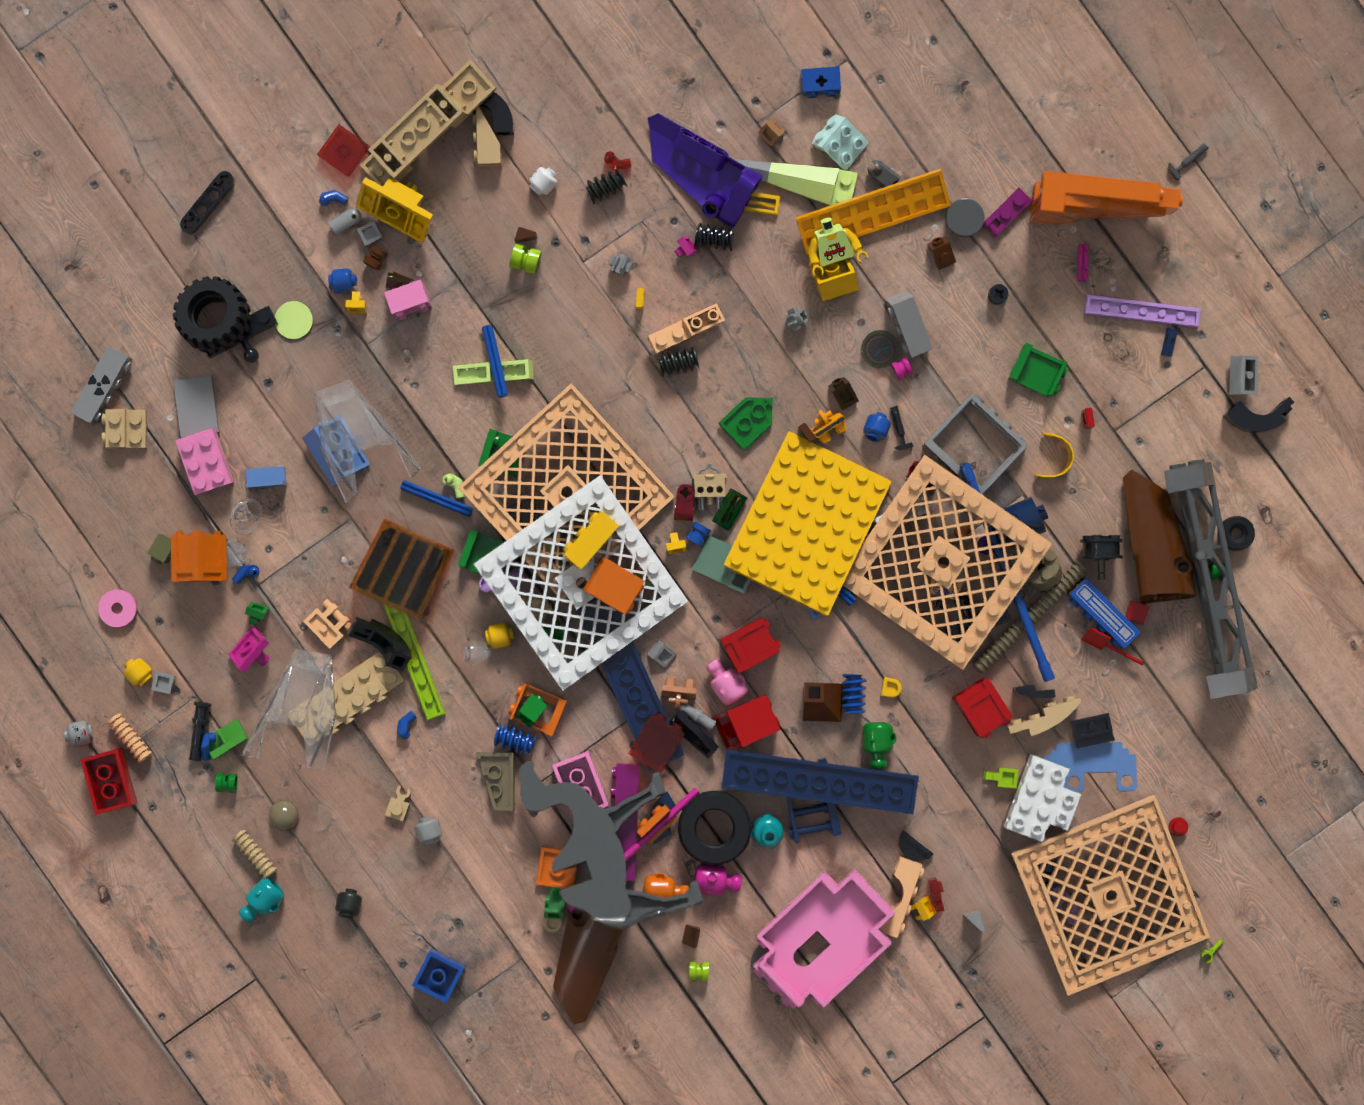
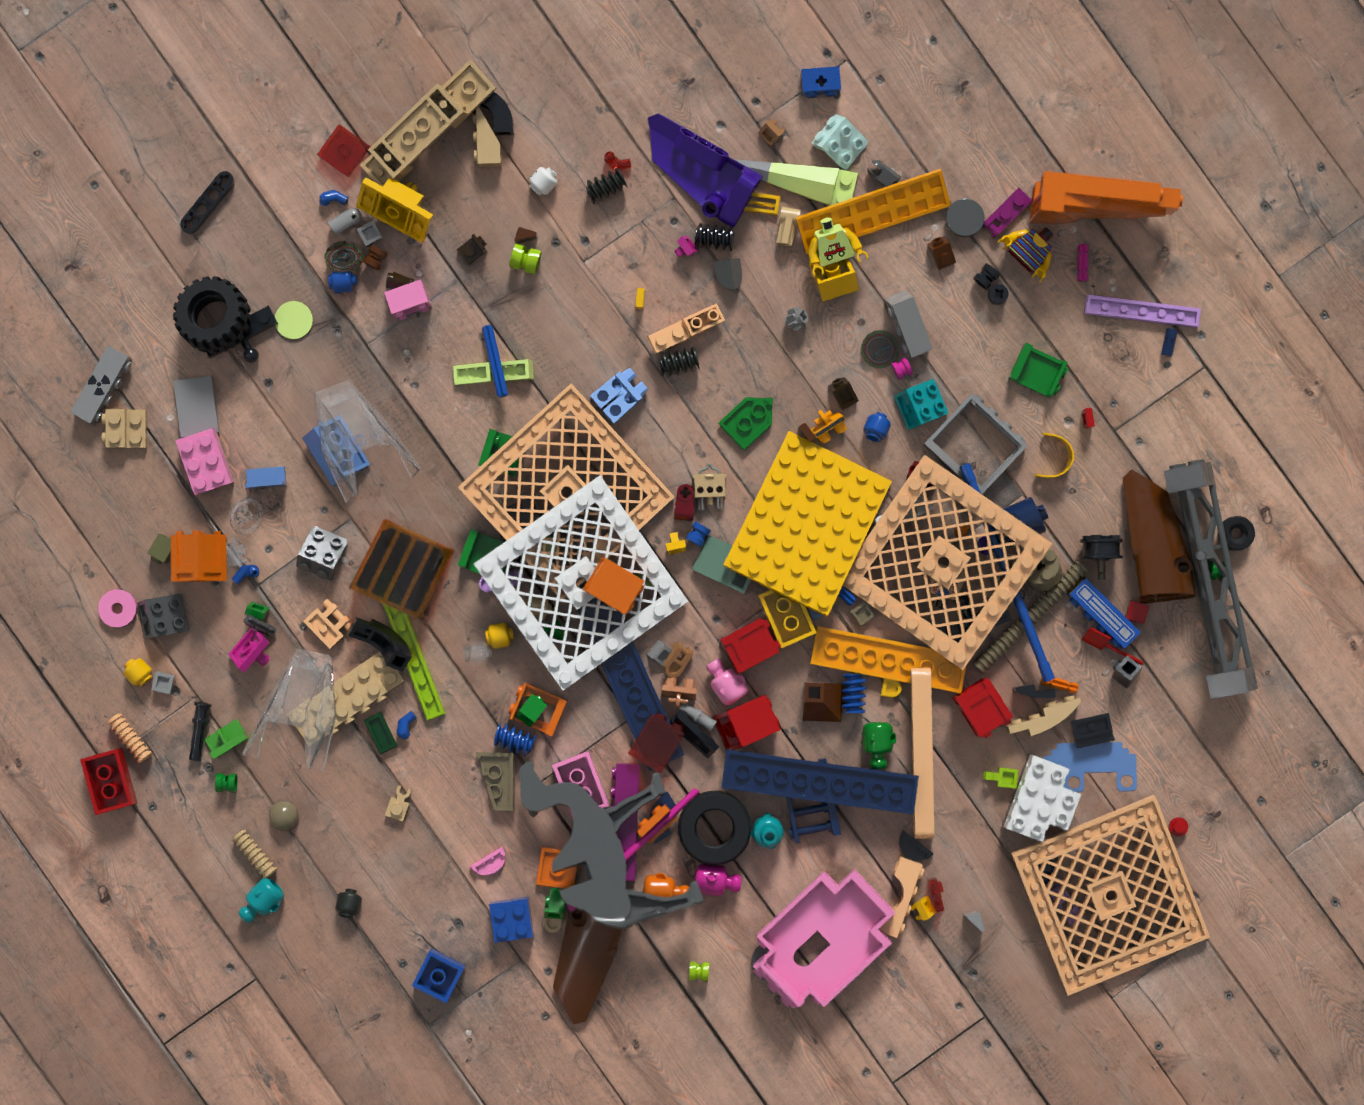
light grey head [64,720,93,747] -> none
blue arm [200,732,216,761] -> none
yellow tile [345,292,367,314] -> none
blue axle [400,480,473,517] -> none
light grey head [414,816,442,846] -> none
yellowish green arm [442,474,465,498] -> none
yellow brick [562,510,619,571] -> none
light grey gear [608,253,632,276] -> none
reddish brown slope [682,924,700,948] -> none
dark green tile [712,488,747,531] -> none
black piece [890,406,913,451] -> none
dark grey piece [1168,143,1209,180] -> none
lime hand [1201,939,1224,963] -> none
black arch [1223,397,1294,433] -> none
light grey brick [1230,356,1259,395] -> none
none -> dark grey bracket [137,594,188,640]
none -> dark grey axle [243,615,276,637]
none -> bracket [296,526,348,581]
none -> clear smoke tile [324,241,363,273]
none -> dark green tile [364,712,398,755]
none -> dark brown bracket [457,234,487,265]
none -> bright pink tile [470,846,505,876]
none -> blue brick [489,896,534,943]
none -> light blue hips [590,368,648,425]
none -> medium nougat plate [663,641,694,677]
none -> dark grey brick [714,258,742,289]
none -> yellow brick [758,590,817,648]
none -> tan piece [776,206,801,247]
none -> light orange plate [810,626,967,693]
none -> dark tan tile [850,601,876,627]
none -> teal bracket [893,379,948,431]
none -> light nougat beam [910,668,934,839]
none -> black wheel [973,263,1000,290]
none -> torso [997,227,1053,283]
none -> orange axle [1040,677,1078,693]
none -> black brick [1112,655,1143,689]

